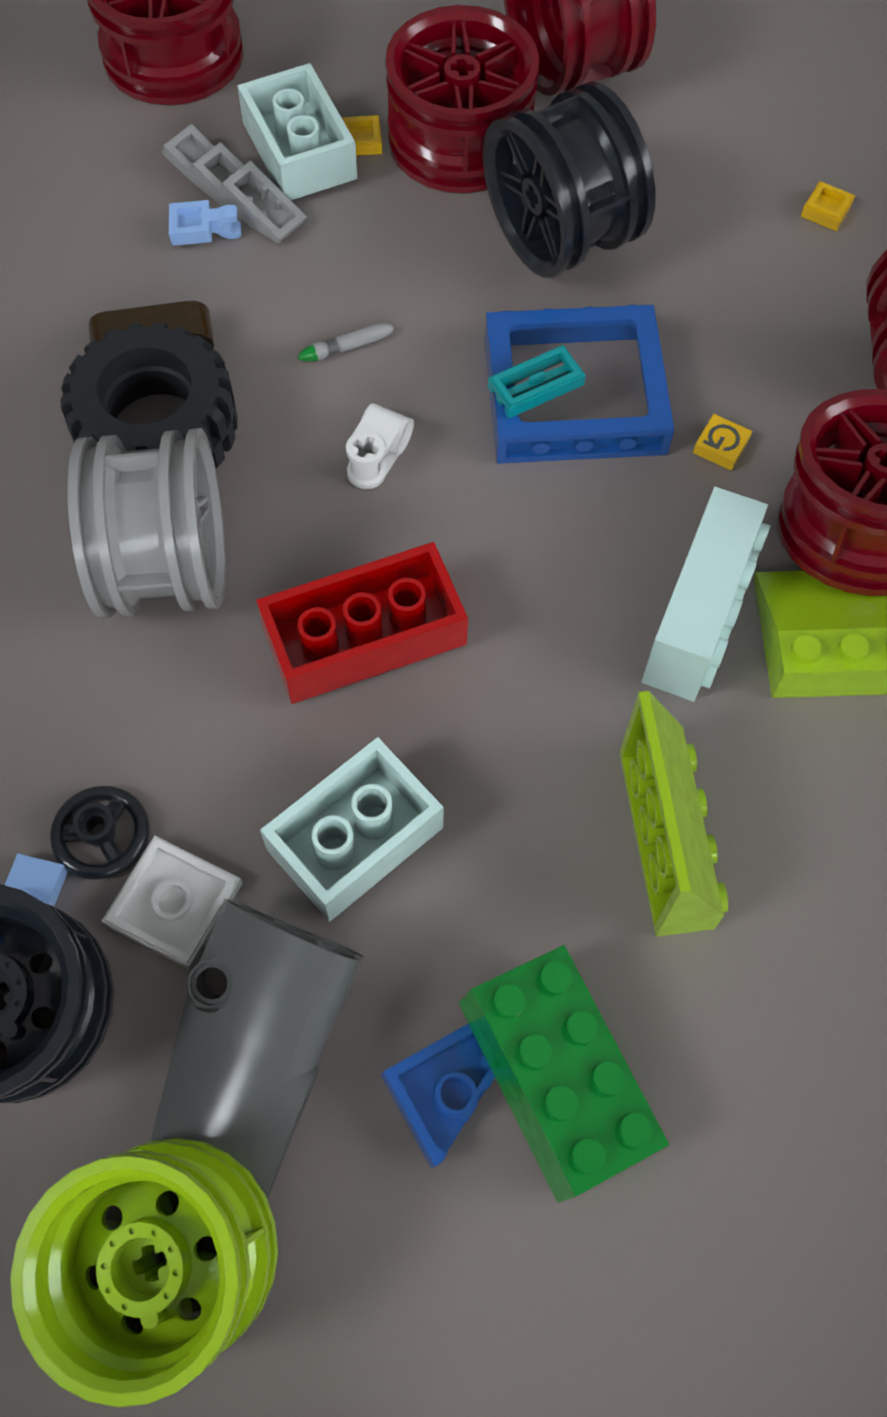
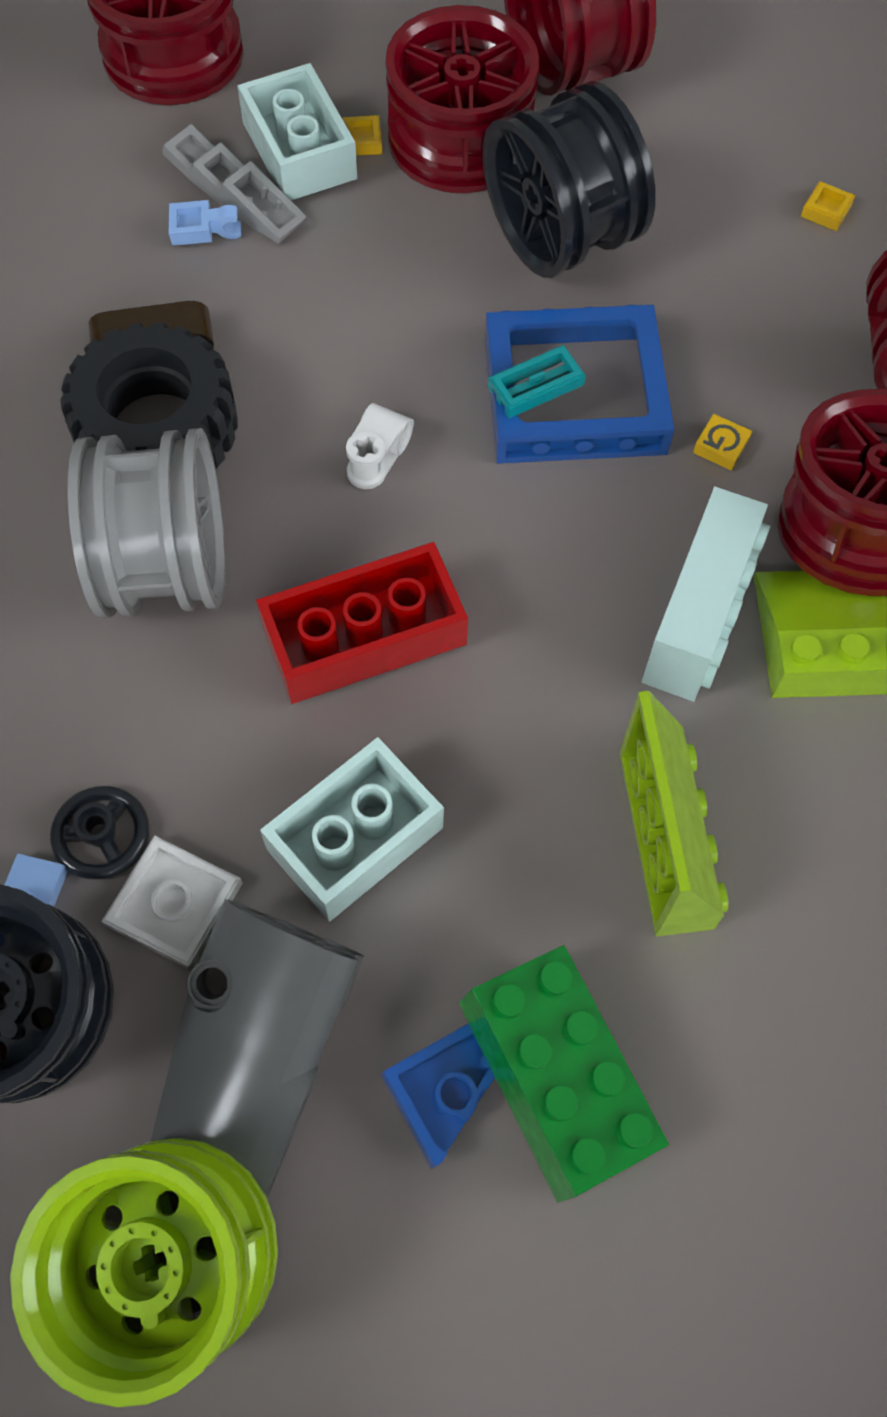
light grey piece [298,323,394,362] -> none

